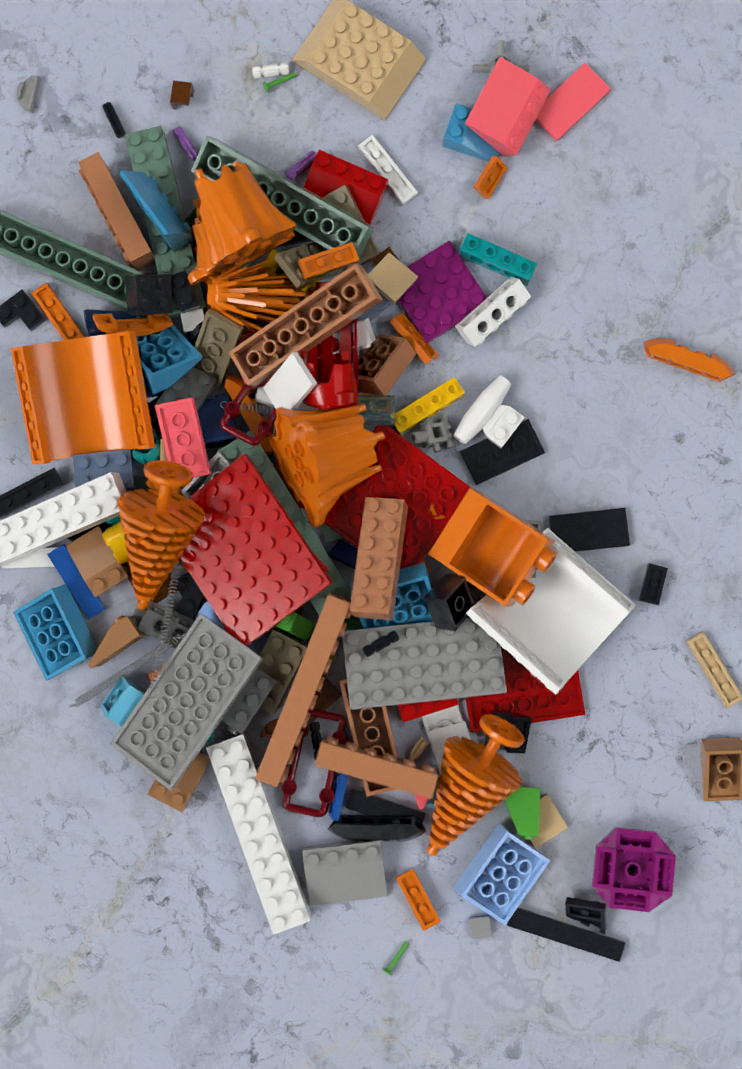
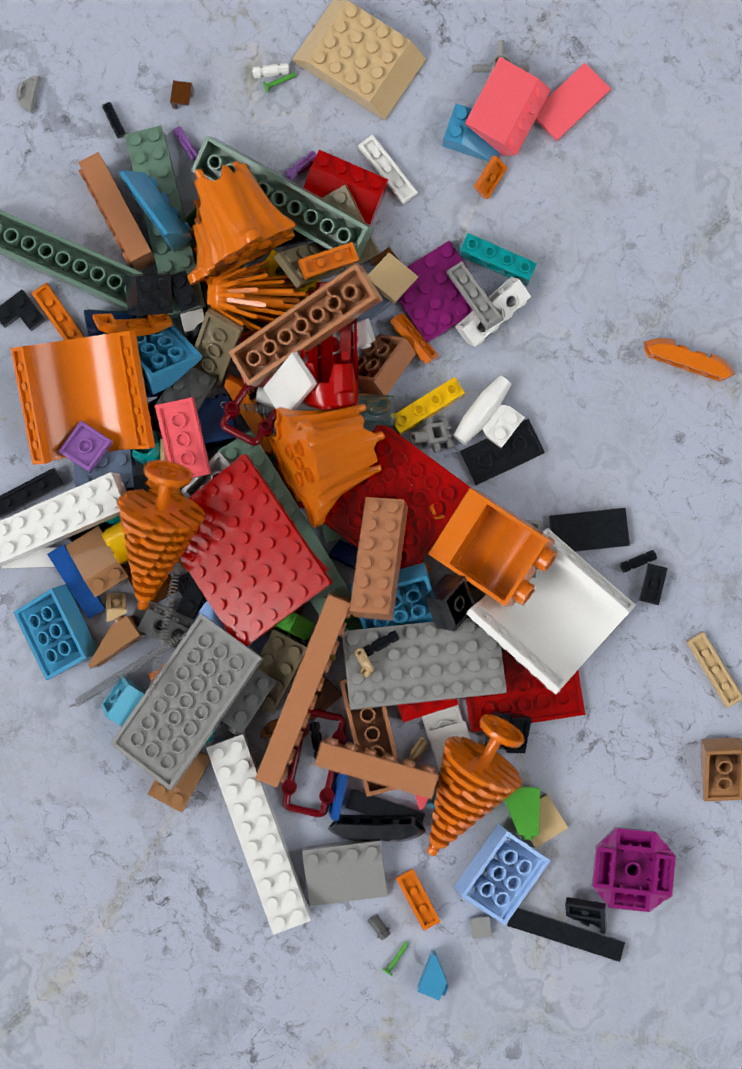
none -> medium lavender tile [58,421,113,474]
none -> tan slope [106,593,127,622]
none -> tan arm [355,648,374,678]
none -> dark grey pin [368,913,391,940]
none -> dark azure slope [417,950,449,1001]
none -> light grey tile [446,261,503,330]
none -> black axle [619,550,657,573]

